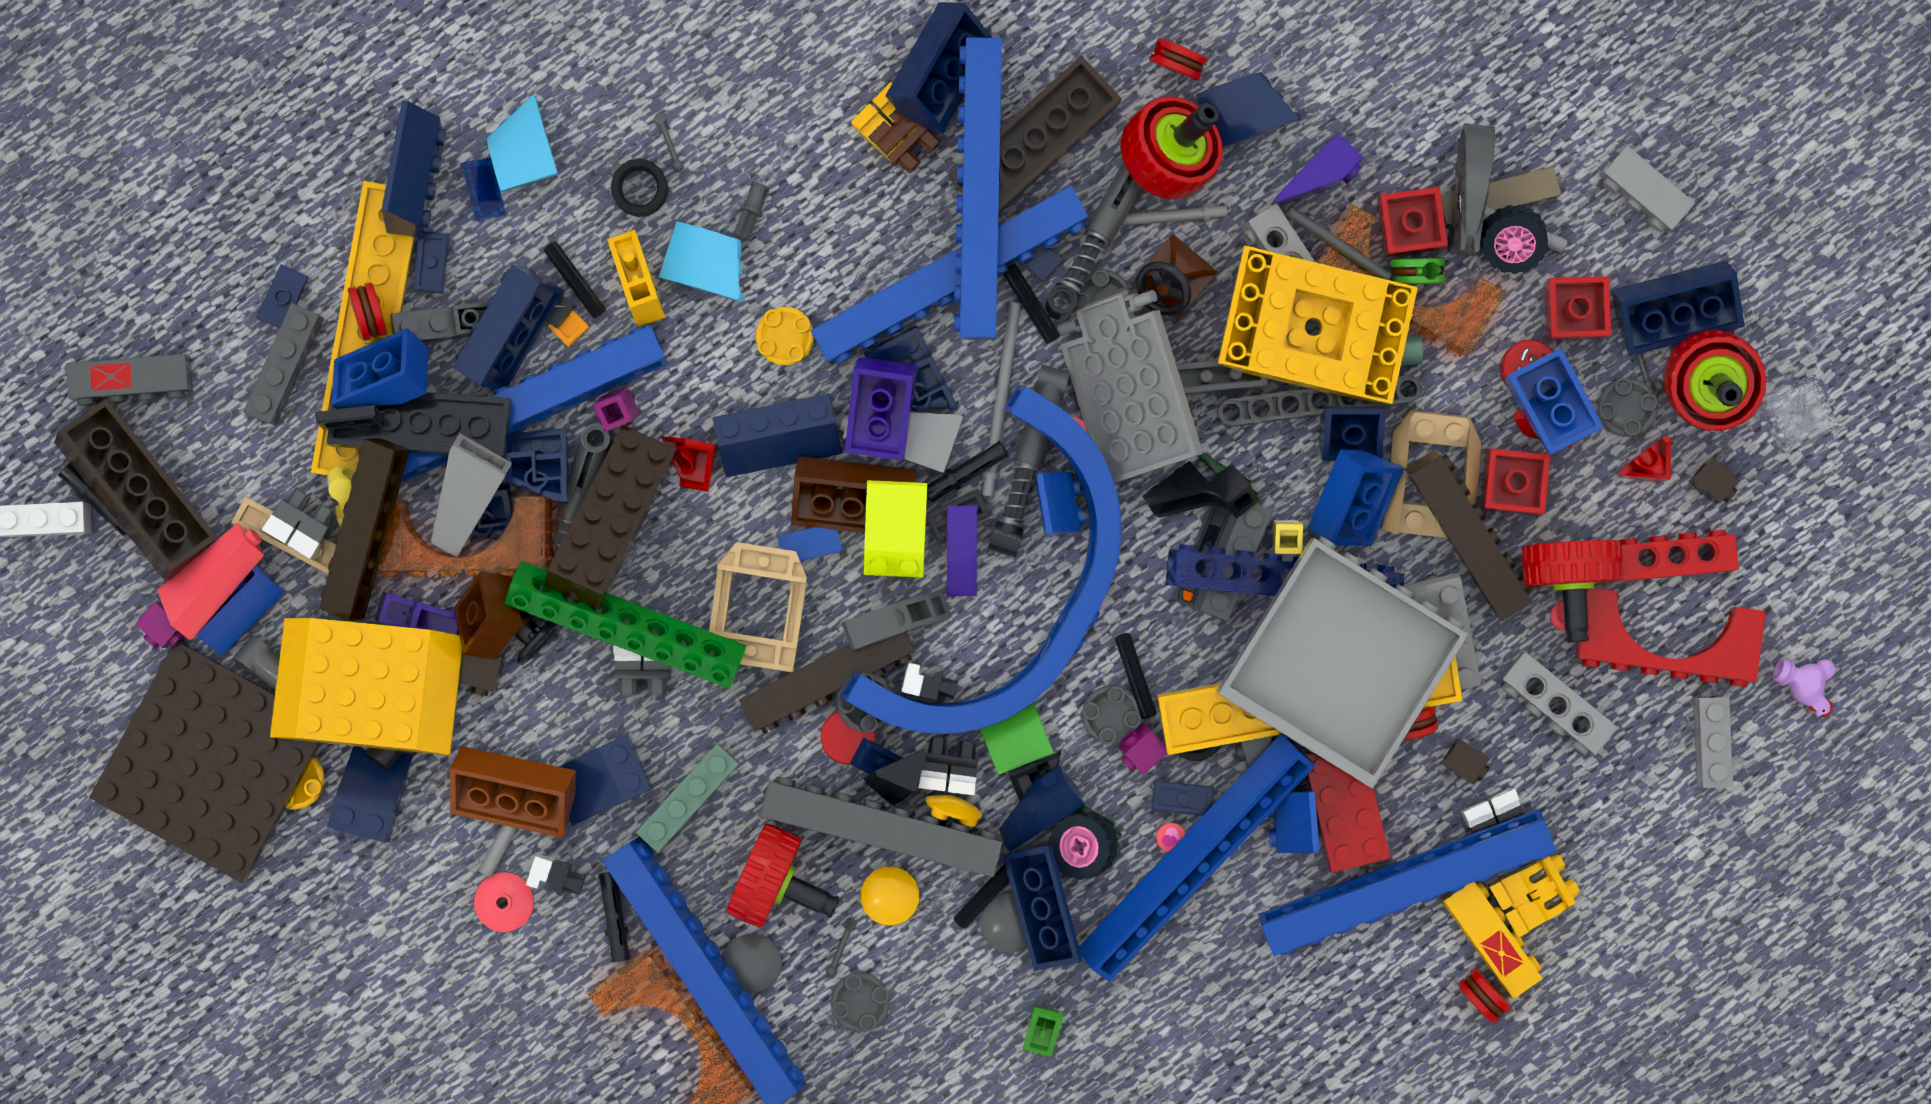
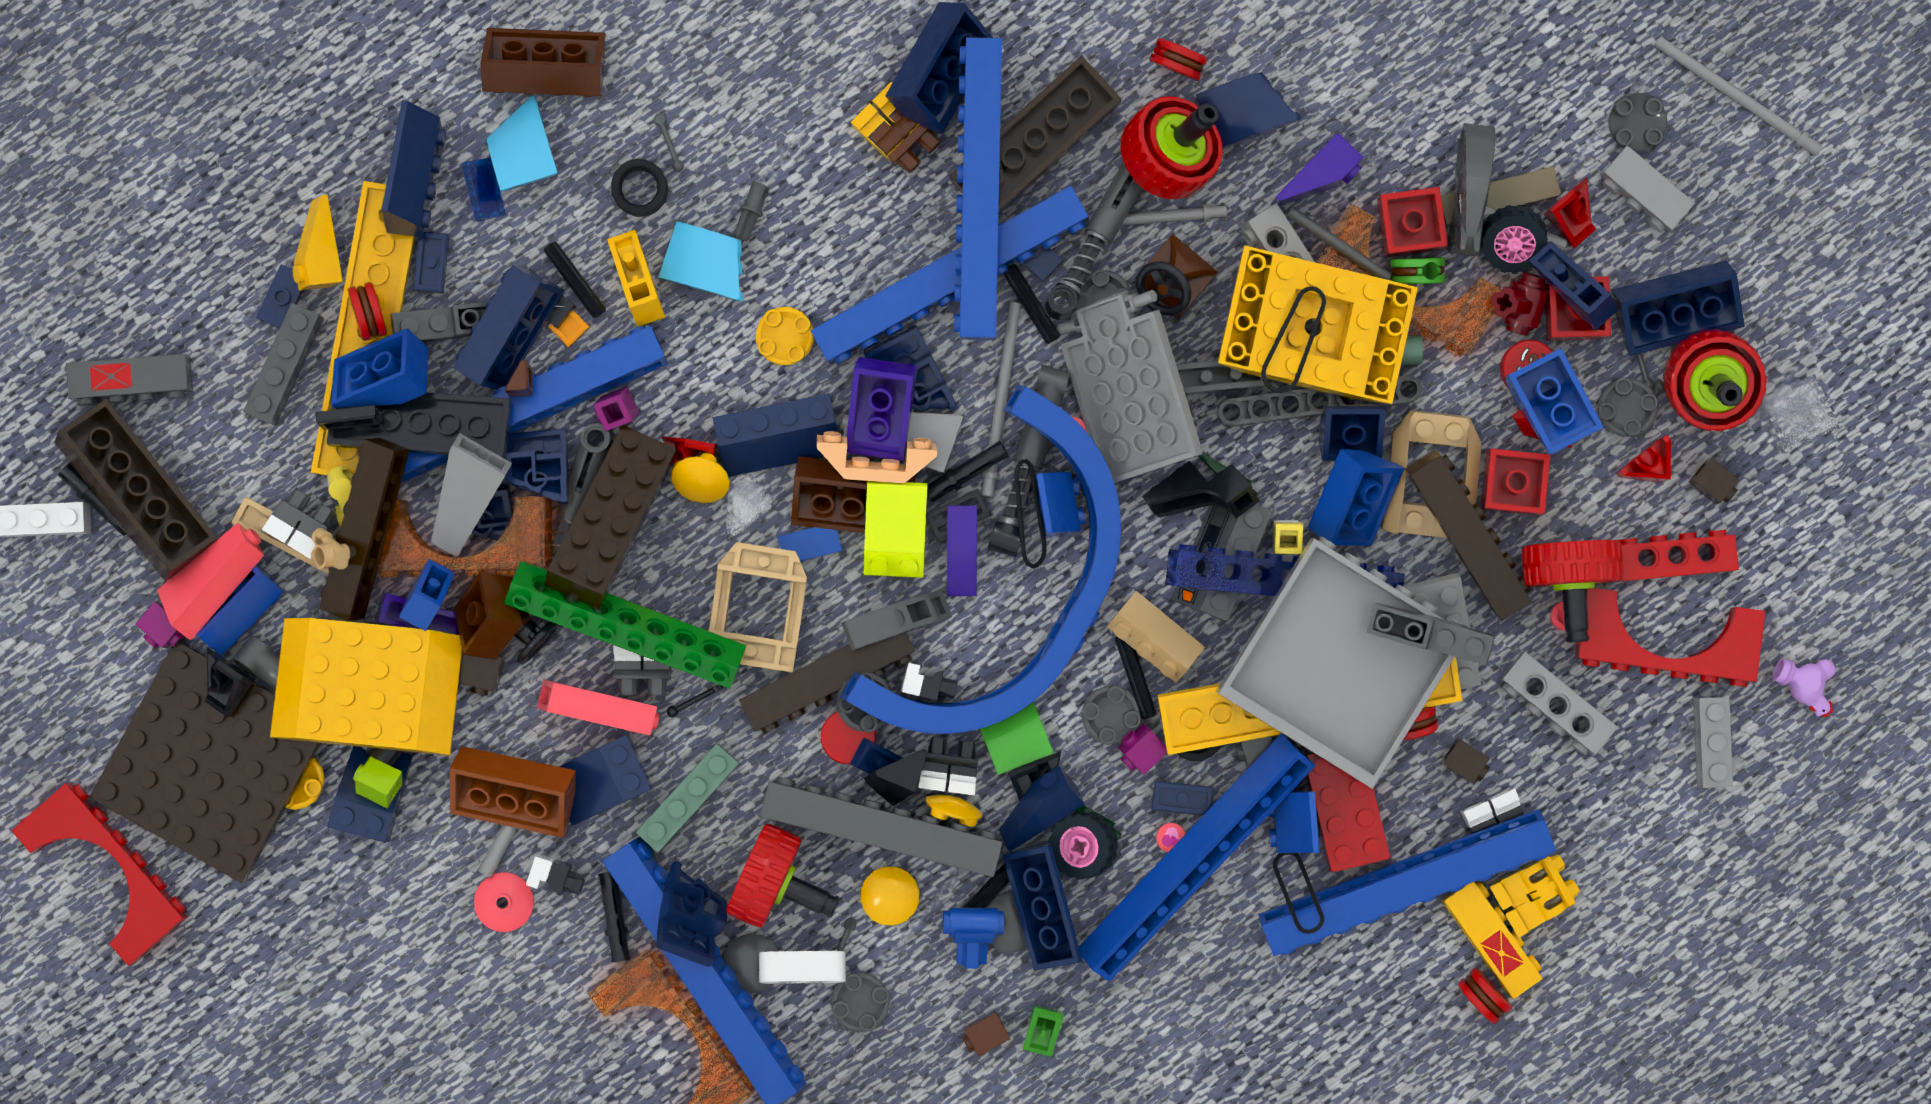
none -> red arch [11,783,188,966]
none -> black slope [204,647,255,717]
none -> yellow slope [293,194,343,291]
none -> tan plate [311,528,350,569]
none -> lime brick [353,756,402,808]
none -> blue brick [399,559,455,631]
none -> reddish brown slope [480,28,606,97]
none -> reddish brown slope [505,360,533,397]
none -> coral slope [537,679,659,735]
none -> dark blue slope [656,860,727,967]
none -> black hinge [667,684,724,718]
none -> yellow dish [671,453,730,503]
none -> clear slope [725,473,777,542]
none -> white beam [759,951,846,984]
none -> light nougat slope [817,431,937,483]
none -> blue piece [942,908,1004,969]
none -> reddish brown brick [962,1011,1010,1056]
none -> black piece [1014,459,1046,568]
none -> tan brick [1107,591,1205,683]
none -> black piece [1261,286,1326,393]
none -> black piece [1273,853,1324,934]
none -> dark grey slope [1367,603,1496,666]
none -> dark red piece [1490,272,1549,336]
none -> dark blue slope [1529,241,1618,330]
none -> red slope [1543,177,1596,248]
none -> dark grey dish [1608,93,1667,152]
none -> light grey bar [1654,36,1822,155]

